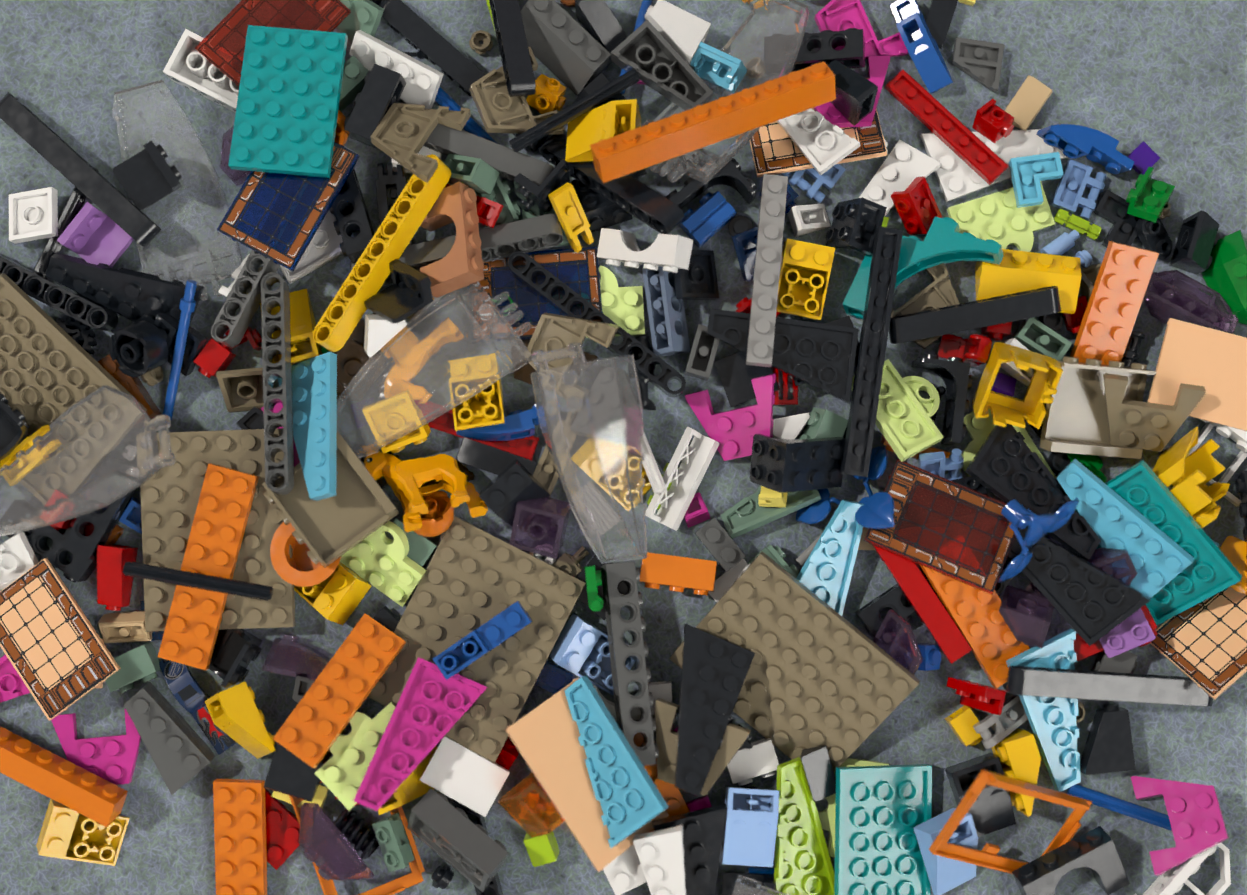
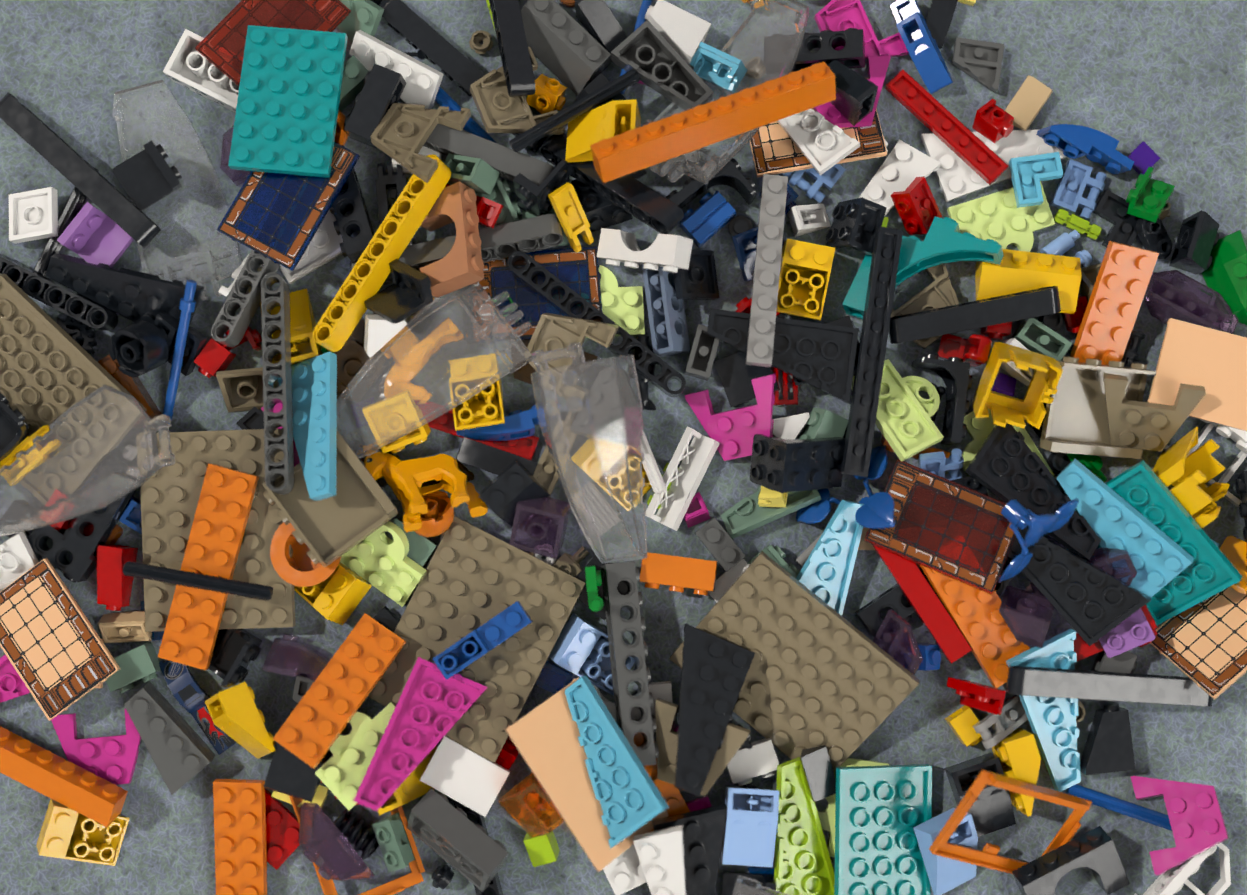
dark tan plate [141,366,164,386] -> none

